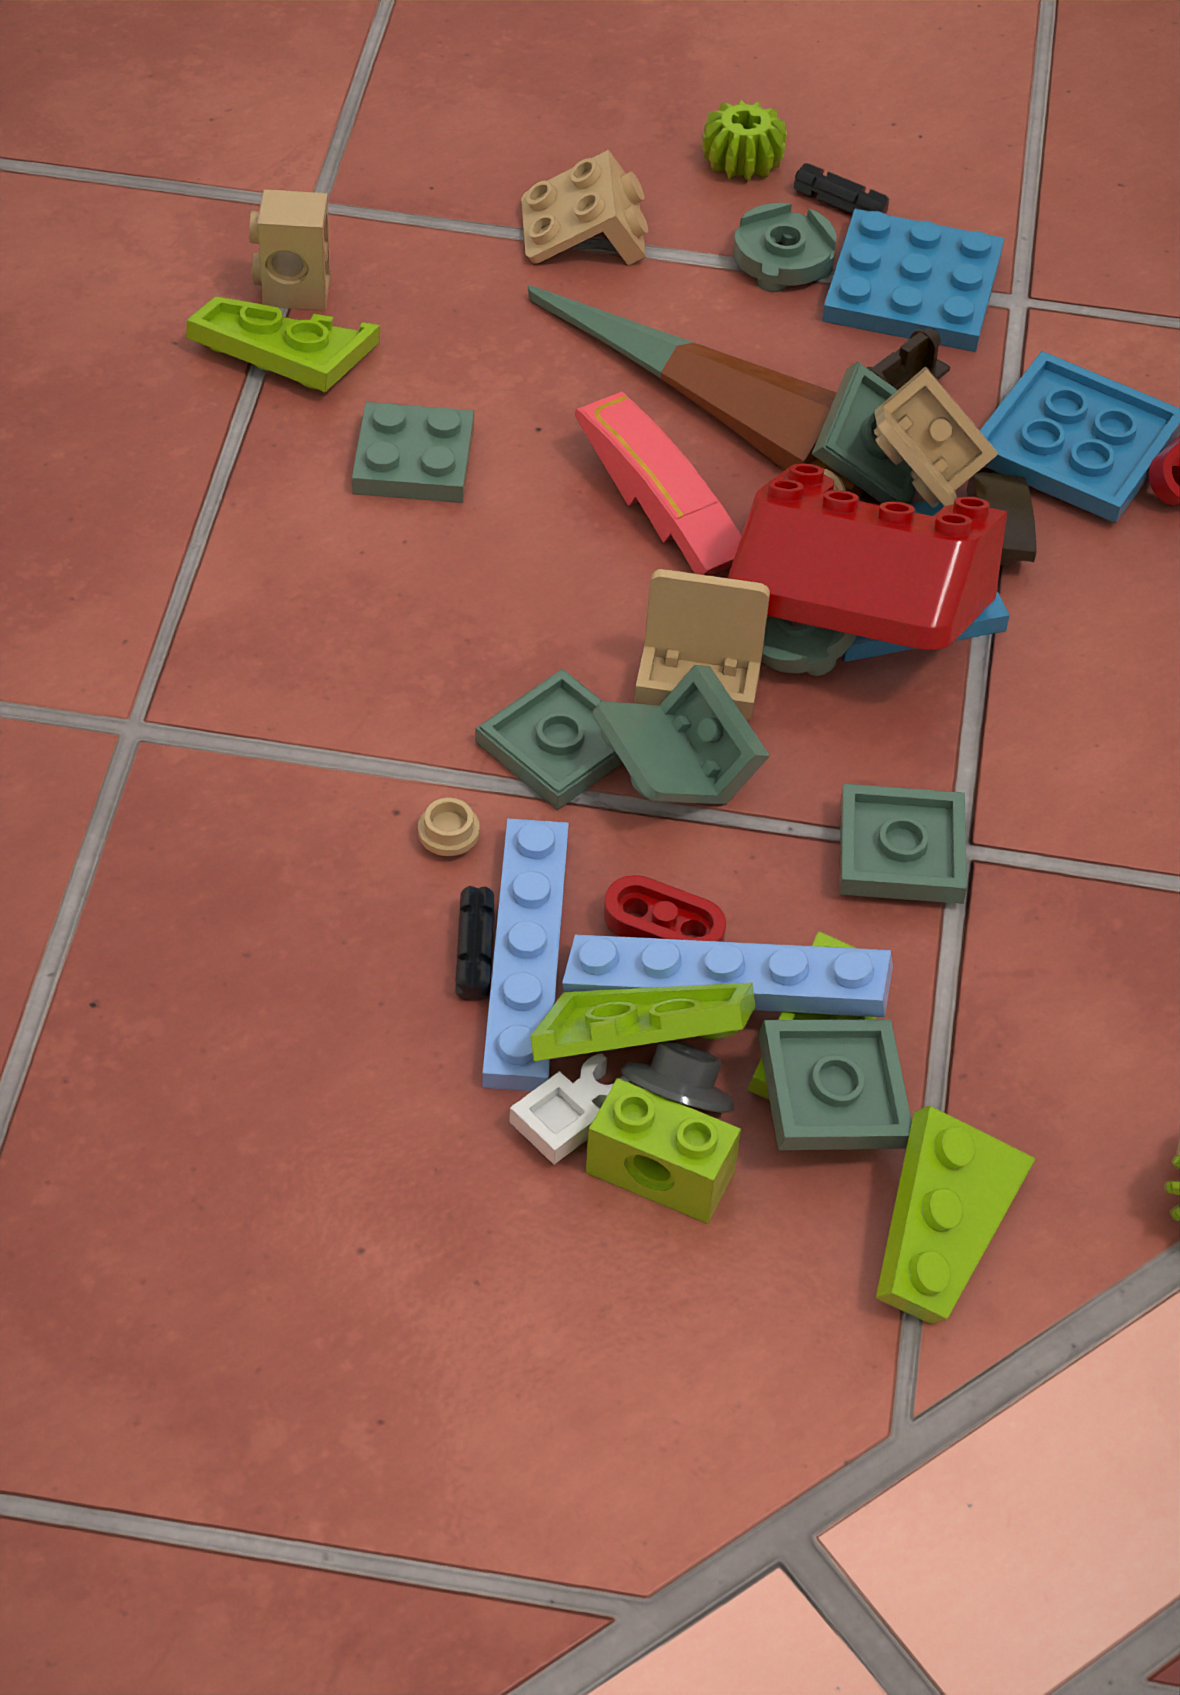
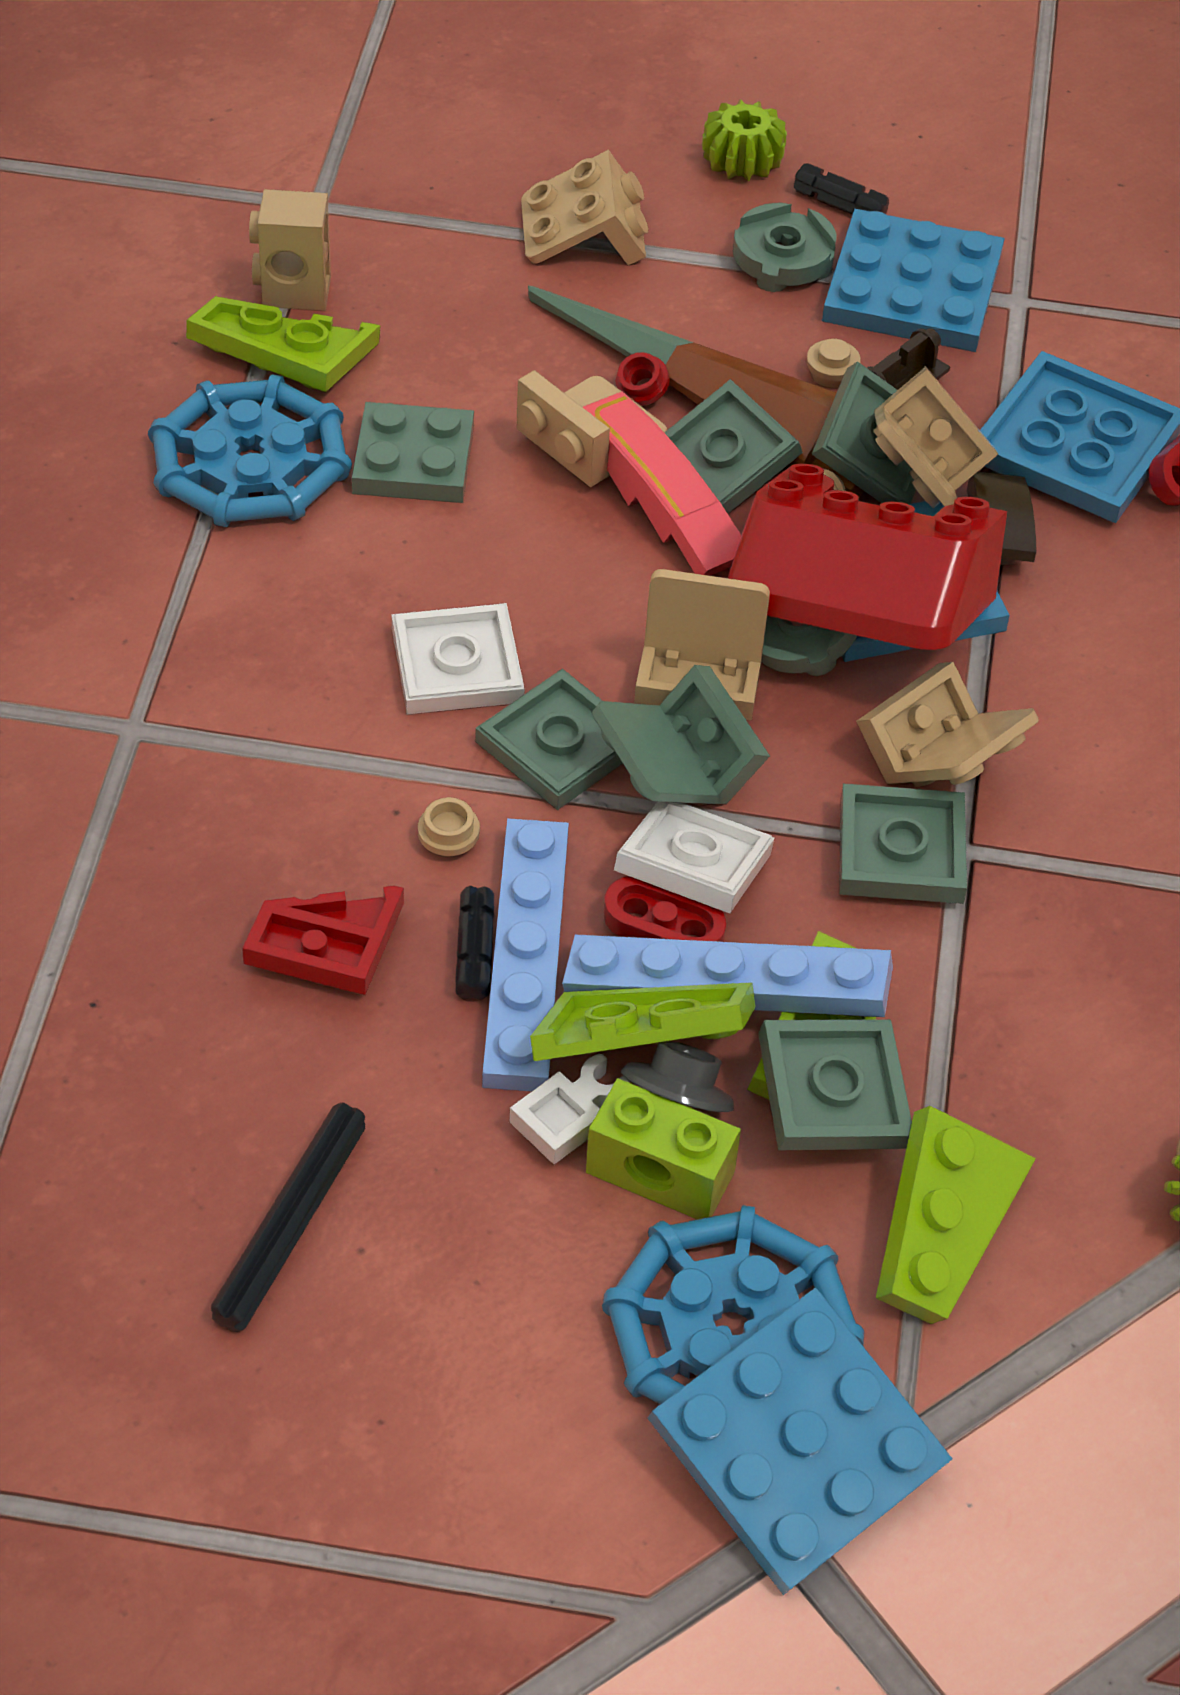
none -> dark azure plate [148,374,352,527]
none -> black axle [211,1103,365,1332]
none -> red wing [242,886,404,995]
none -> white tile [392,603,525,715]
none -> tan bracket [516,370,667,487]
none -> dark azure plate [602,1205,865,1405]
none -> white tile [614,802,775,913]
none -> red plate [615,352,670,406]
none -> dark azure plate [647,1287,953,1596]
none -> sand green plate [664,379,803,513]
none -> tan plate [806,339,860,388]
none -> tan bracket [856,662,1039,787]

